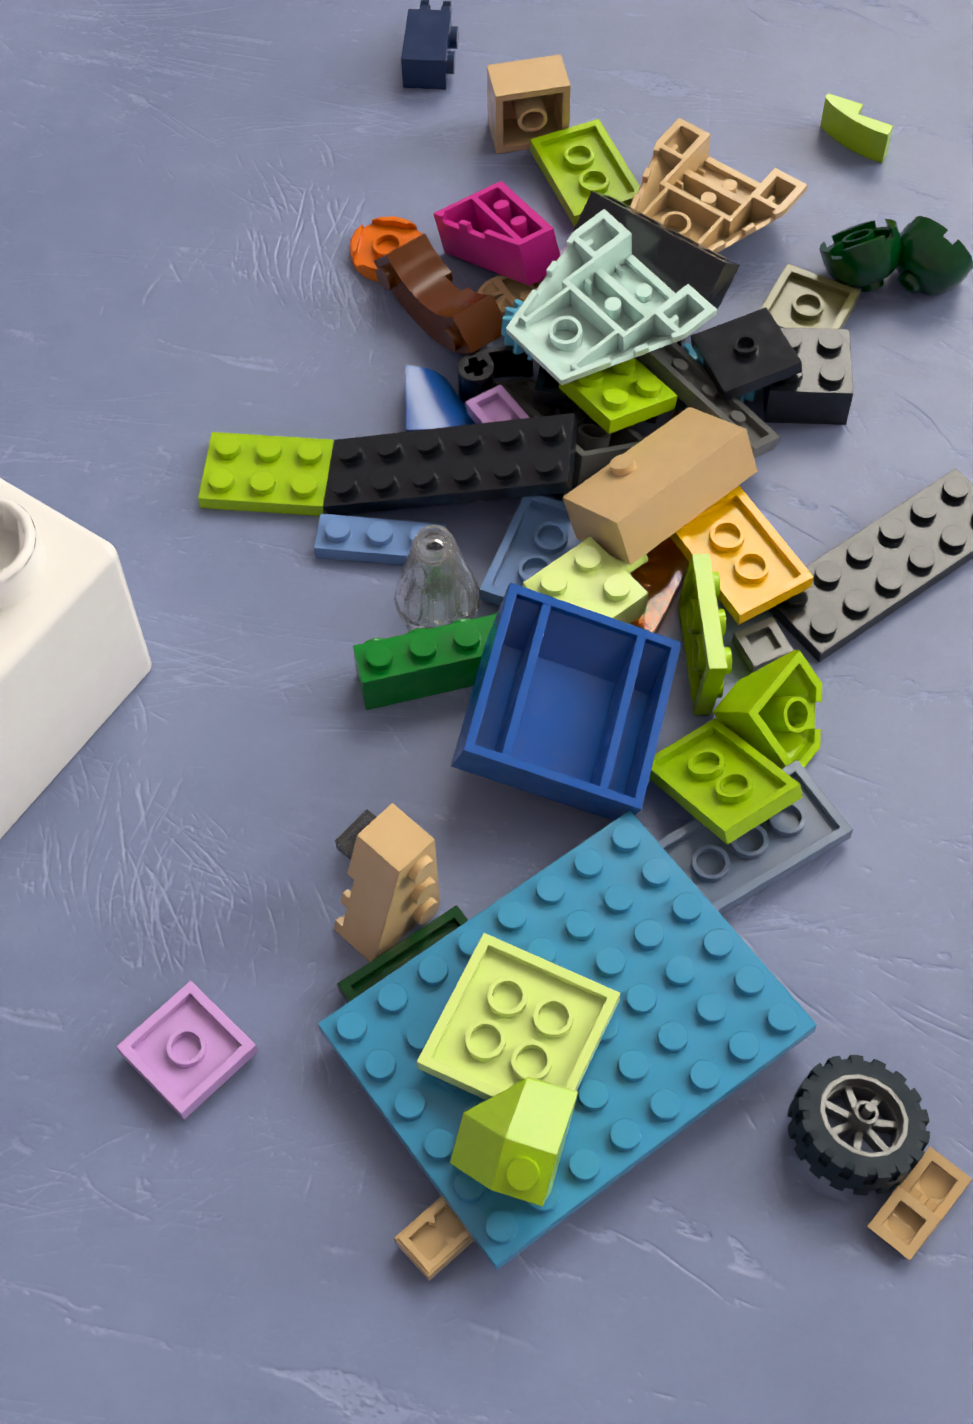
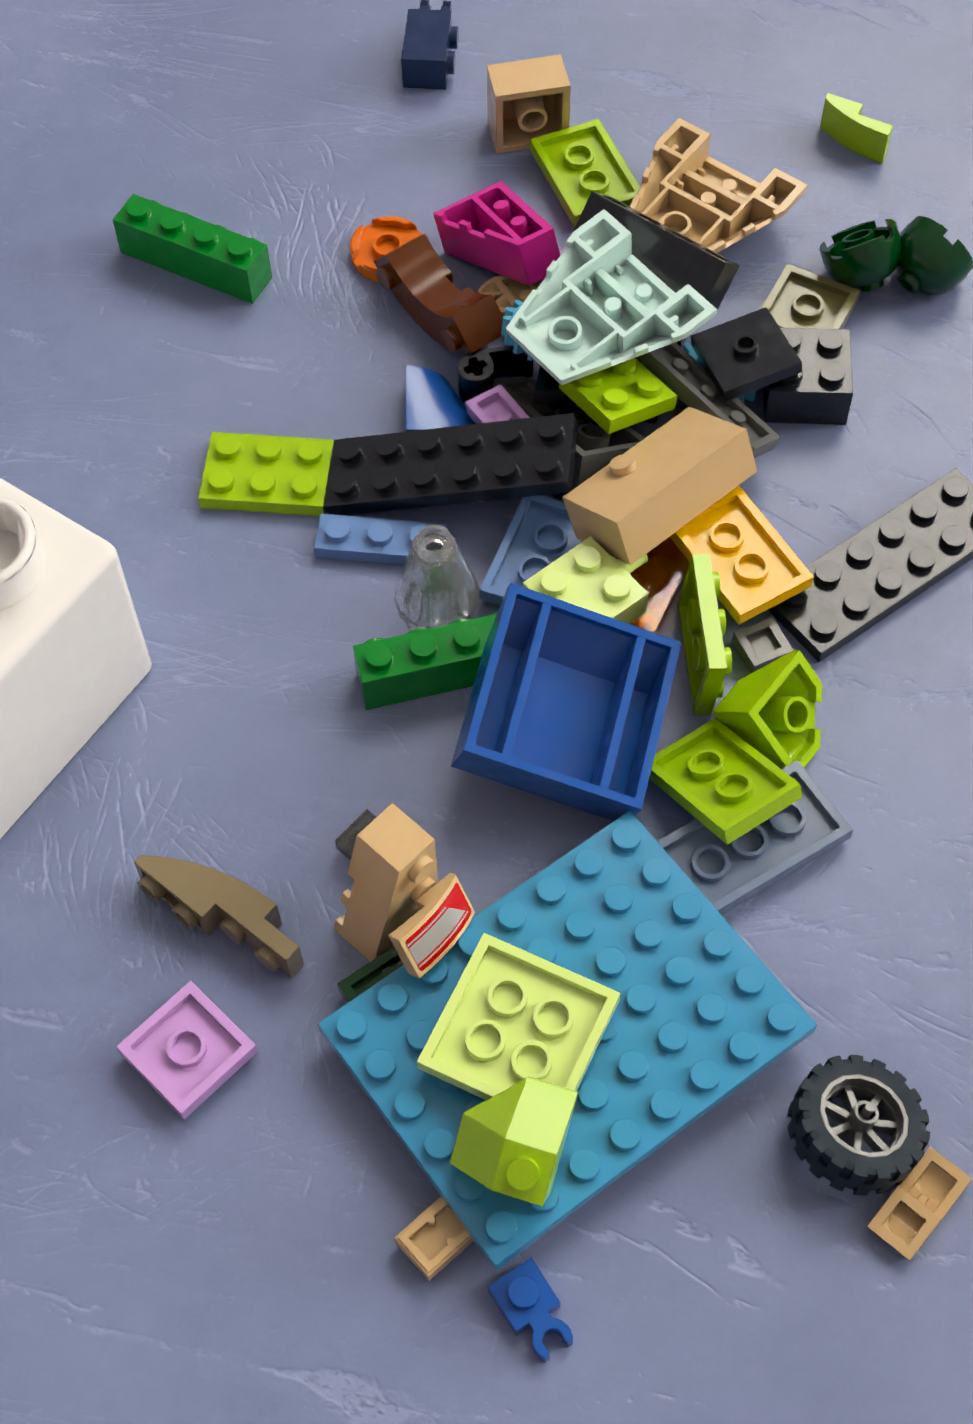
none -> green brick [112,194,272,304]
none -> dark tan slope [134,855,304,979]
none -> slope [388,872,475,979]
none -> blue plate [488,1257,573,1363]

